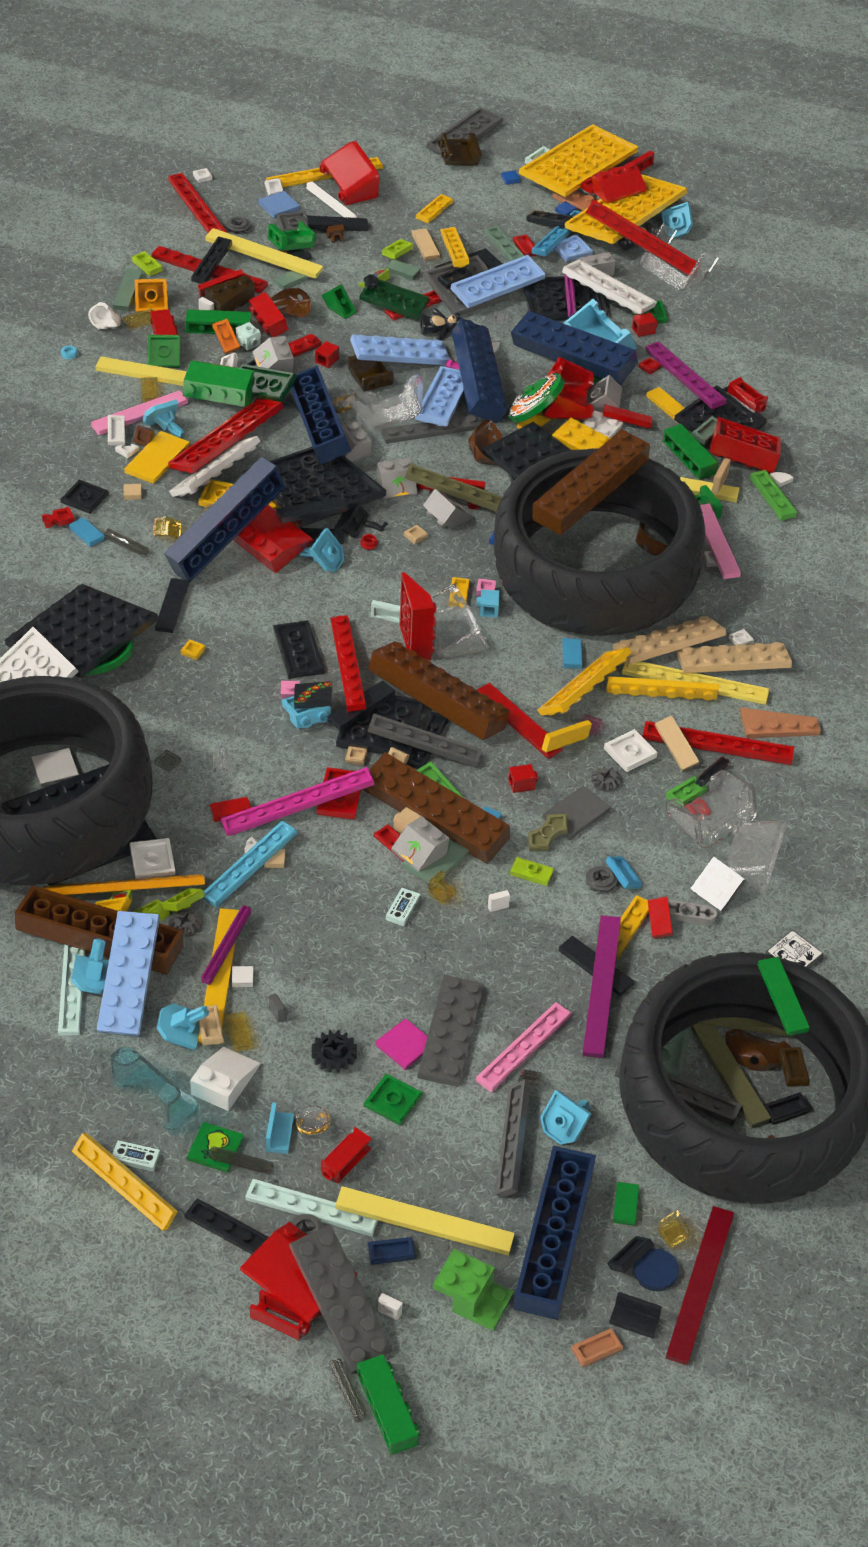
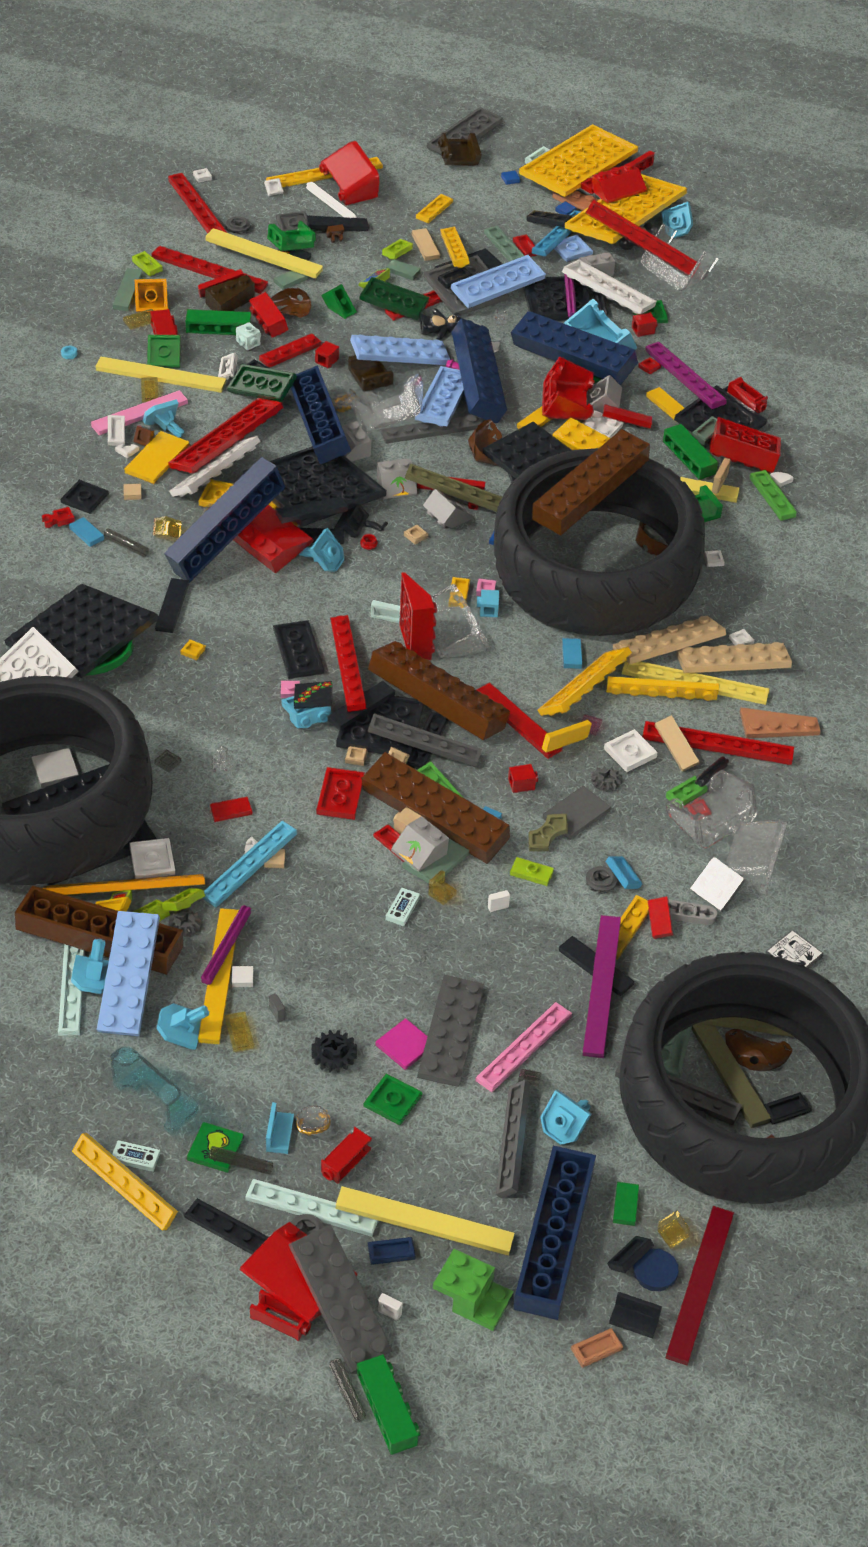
white hair [88,302,121,330] -> none
green slope [183,360,254,407] -> none
white slope [190,1047,260,1111] -> none
black tile [191,236,232,284] -> none
tan tile [198,1005,224,1046] -> none
white tile [199,297,214,310] -> none
orange plate [212,319,240,354] -> none
dark pink tile [221,767,375,836] -> none
light grey slope [252,336,294,372] -> none
medium blue tile [258,191,300,219] -> none
black plate [363,274,379,289] -> none
dish [507,373,565,423] -> none
bright pink tile [700,504,741,579] -> none
green tile [757,957,809,1036] -> none
dark brown tile [778,1047,810,1087] -> none

